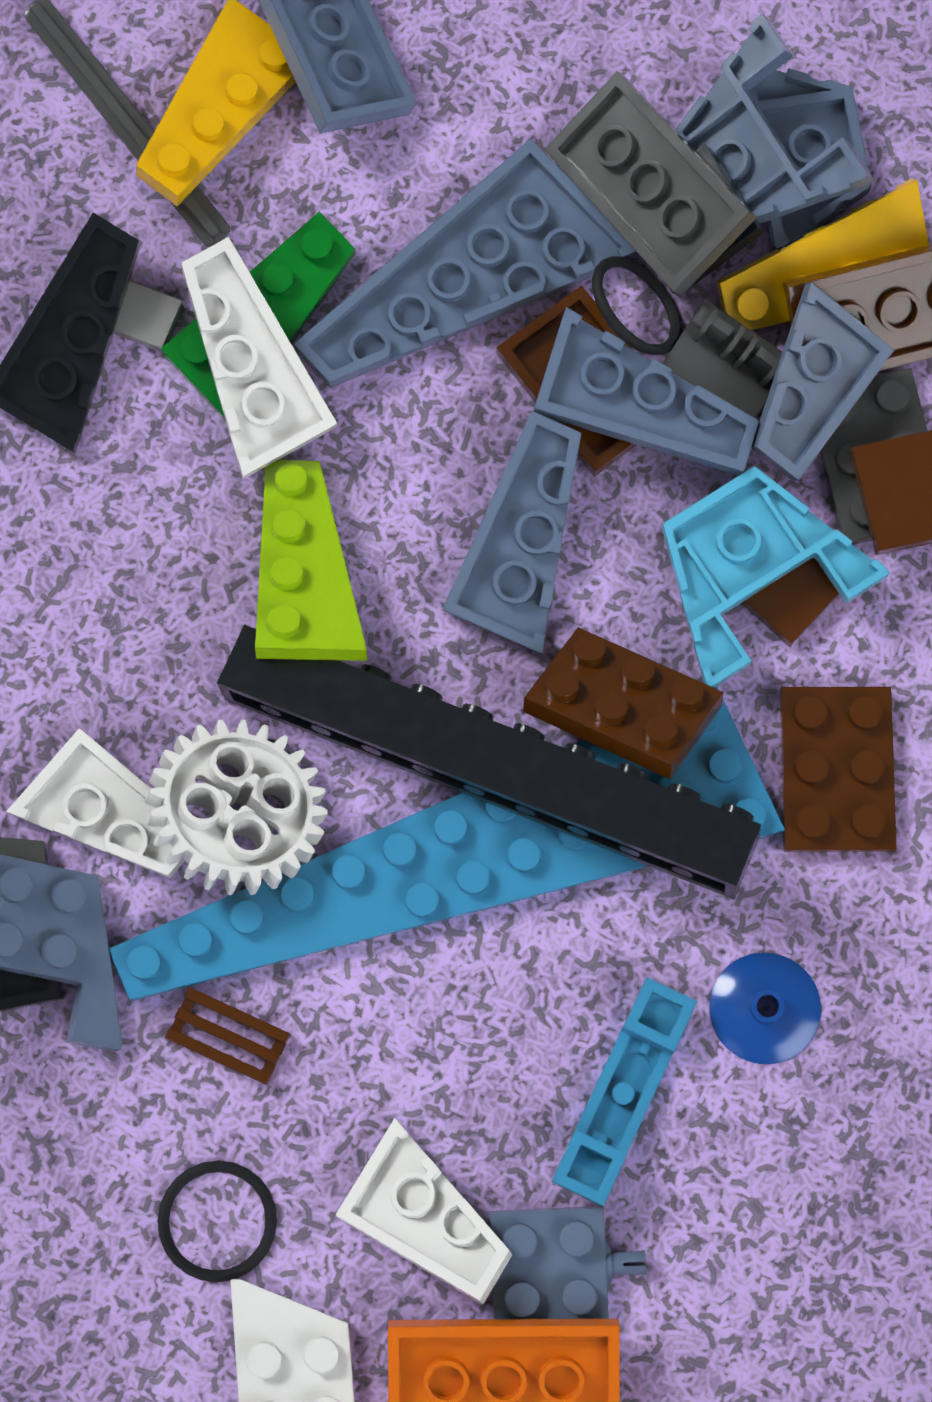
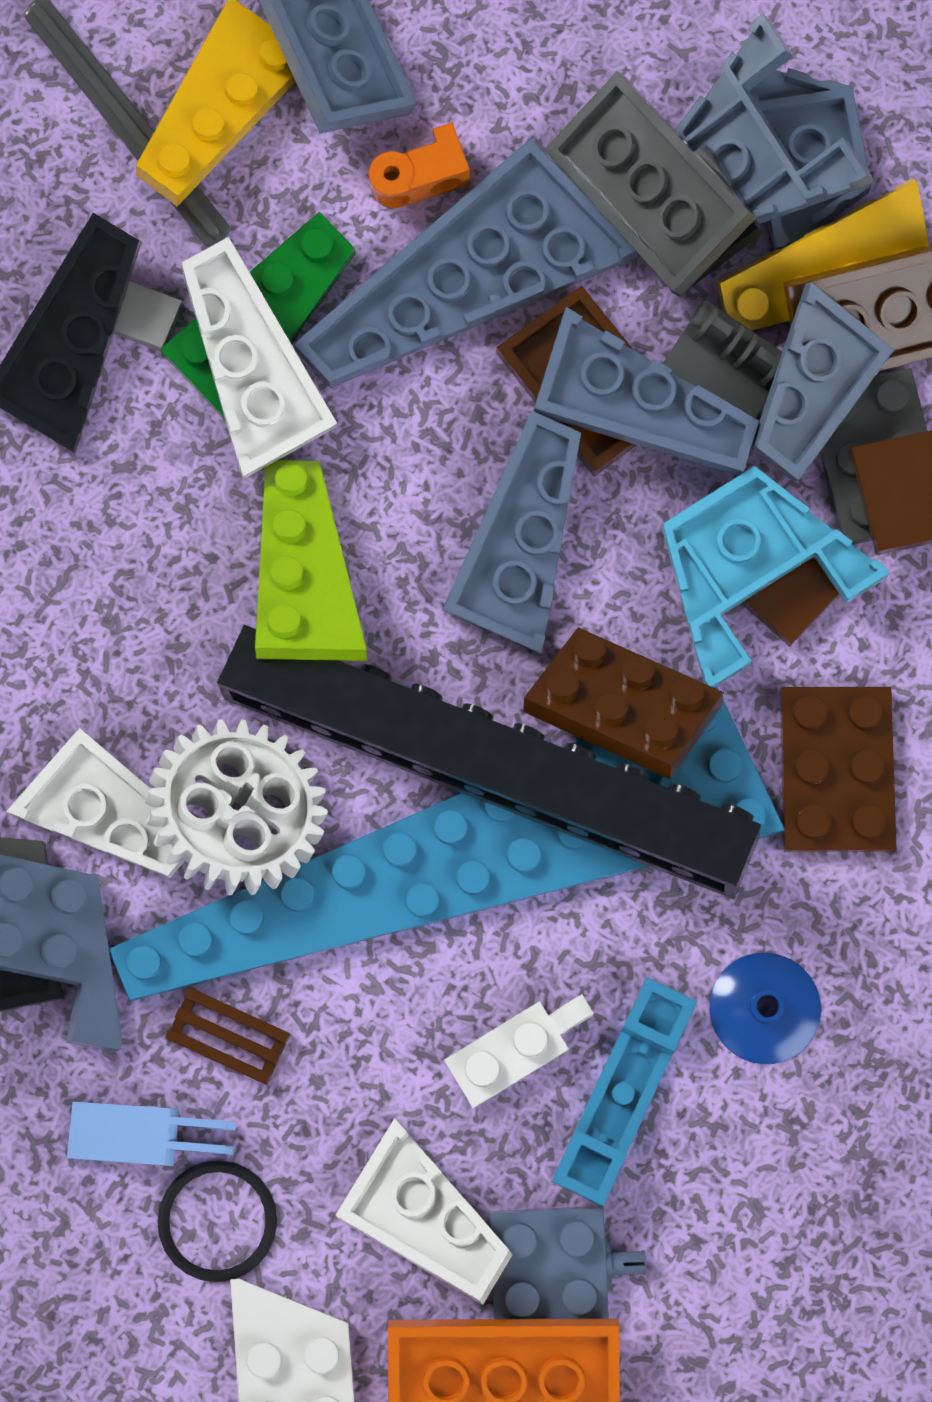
black tyre [592,256,681,355] -> none
none -> light blue arm [67,1102,236,1166]
none -> orange leg [368,122,471,209]
none -> white plate [444,994,594,1109]

